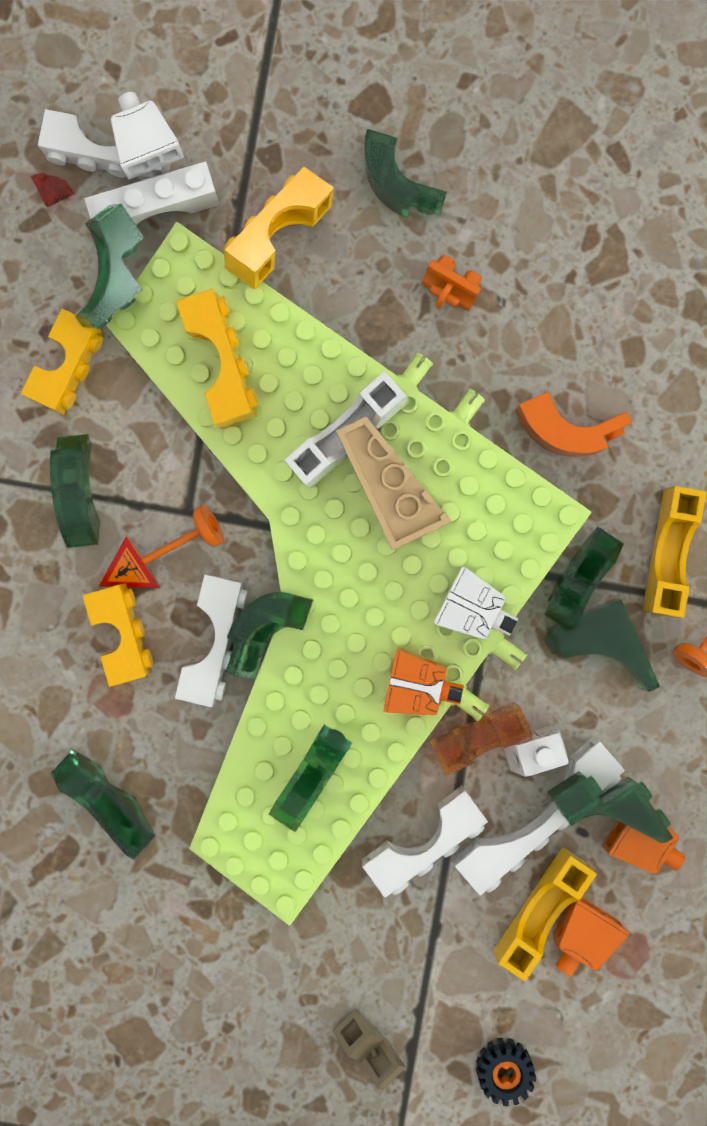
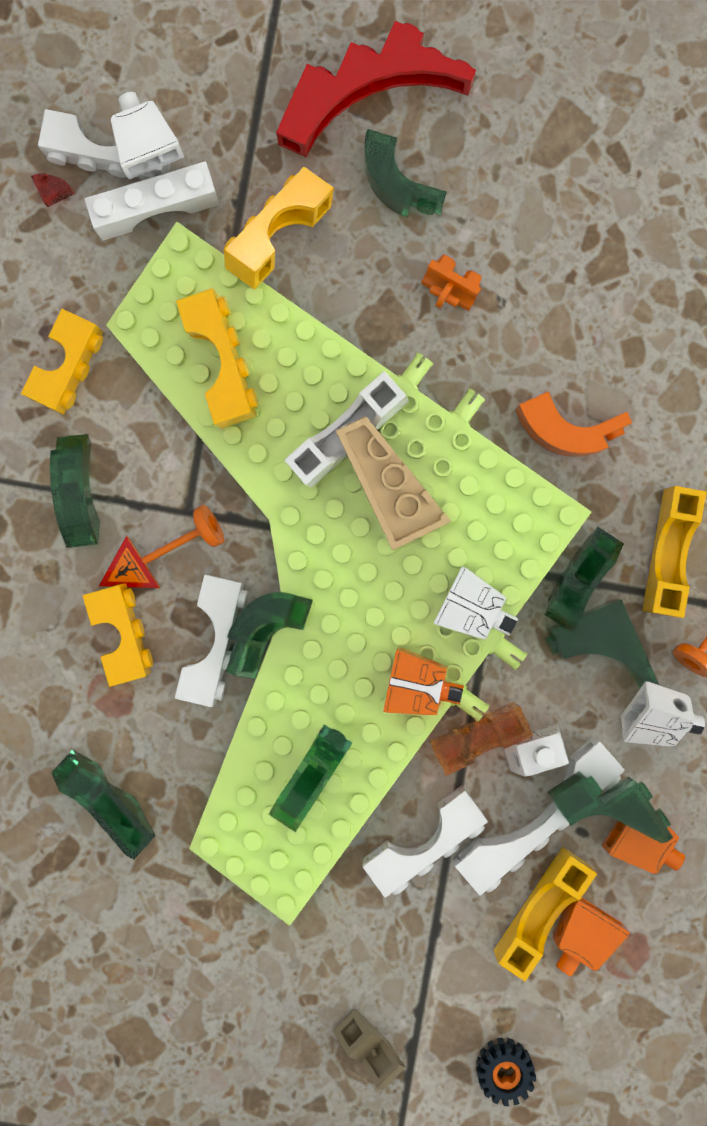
clear green arch [75,204,144,329] -> none
none -> red arch [276,20,476,157]
none -> white torso [621,681,705,747]

